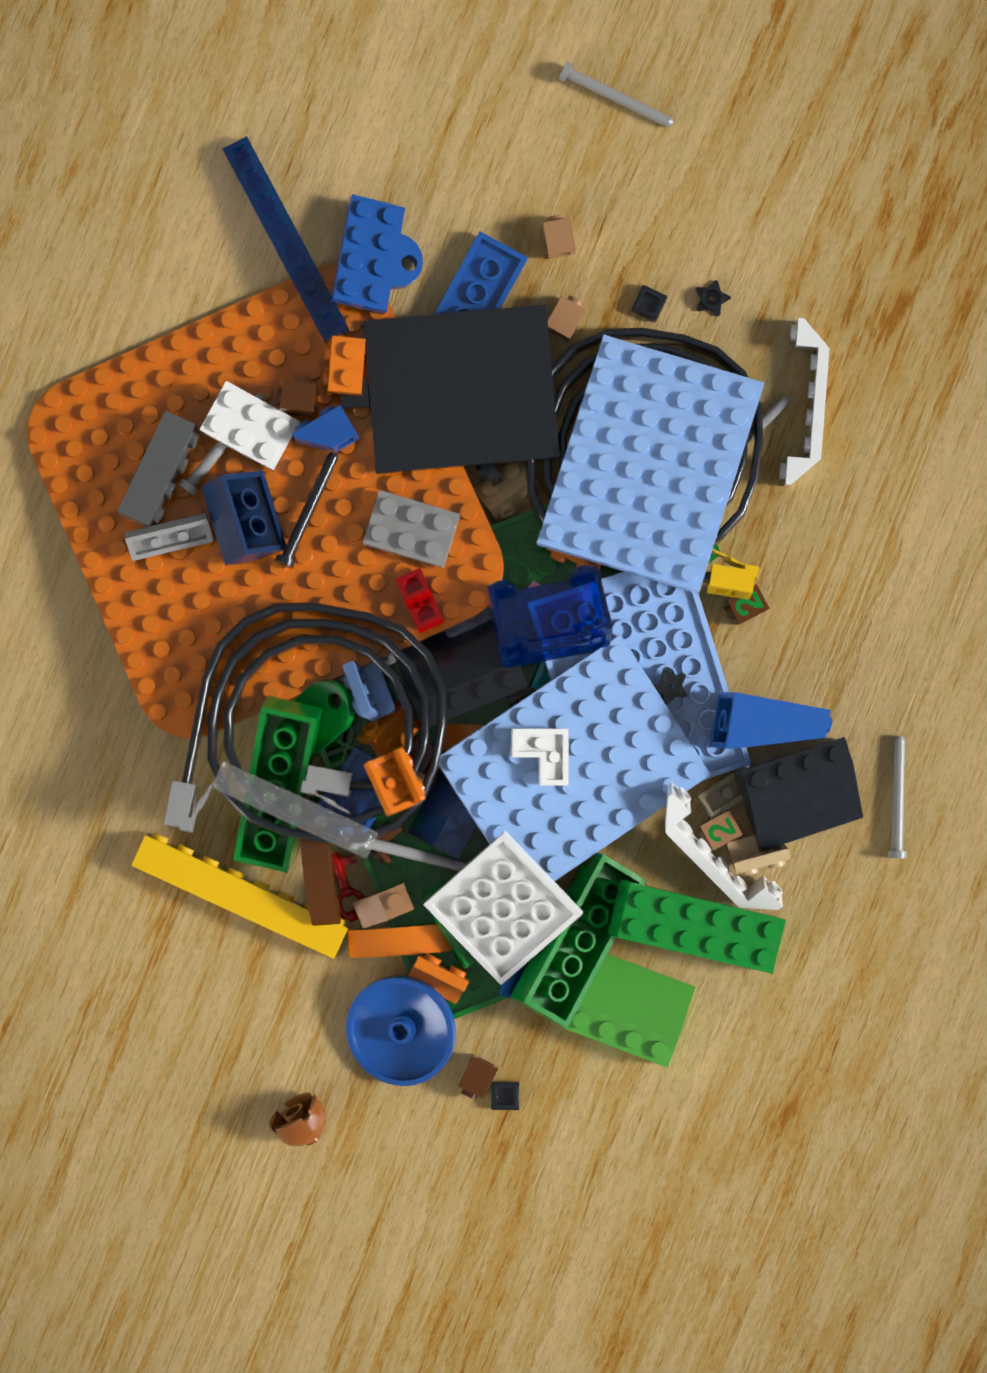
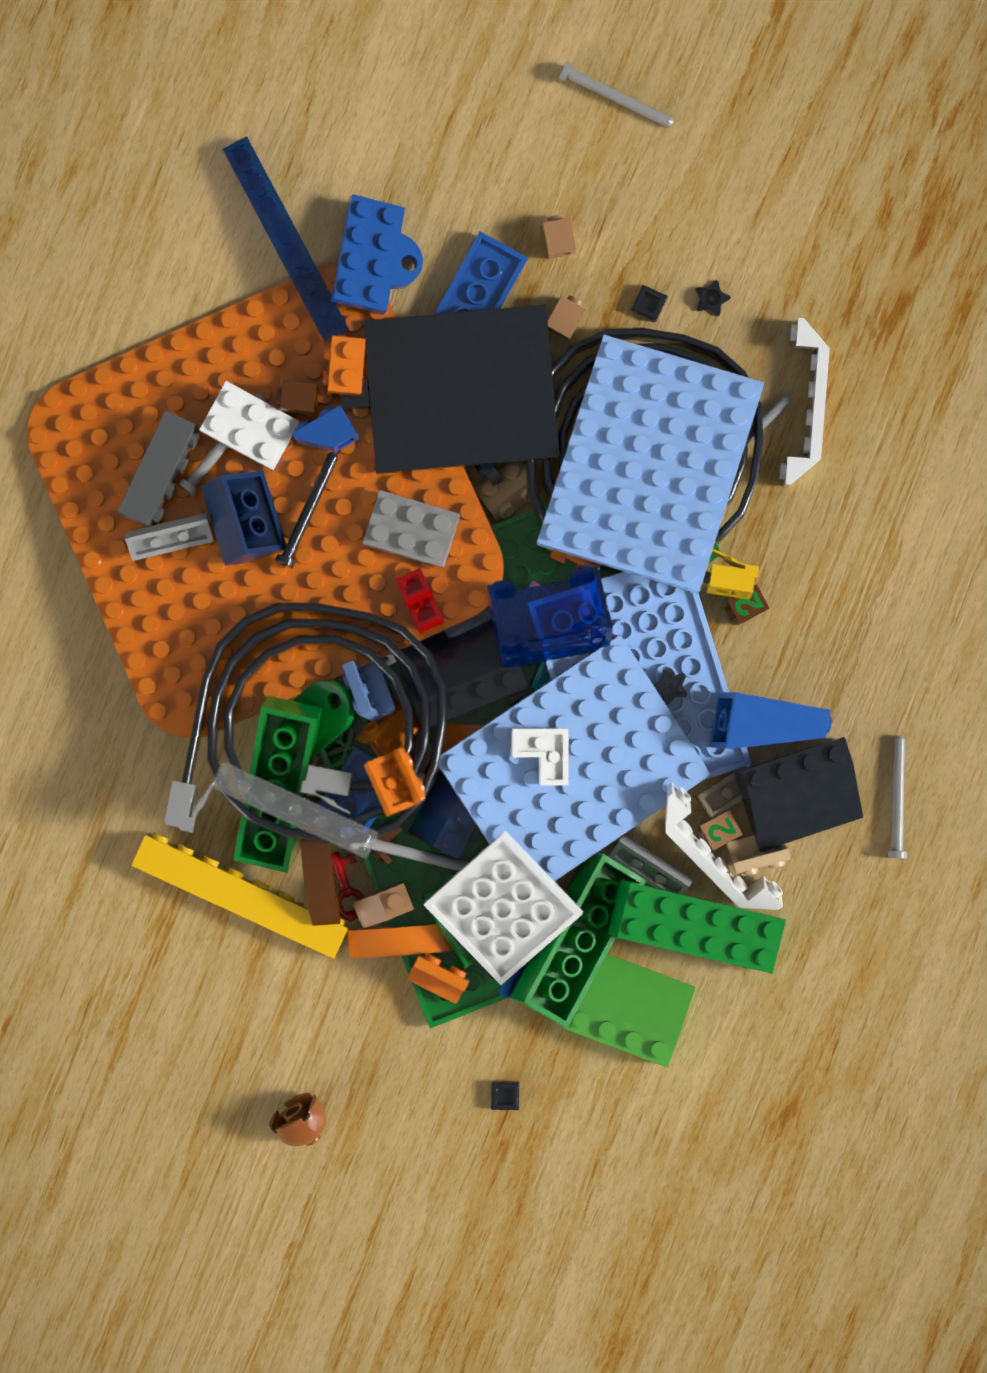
blue dish [346,975,456,1086] -> none
reddish brown brick [458,1054,498,1100] -> none
none -> light grey plate [608,834,693,894]

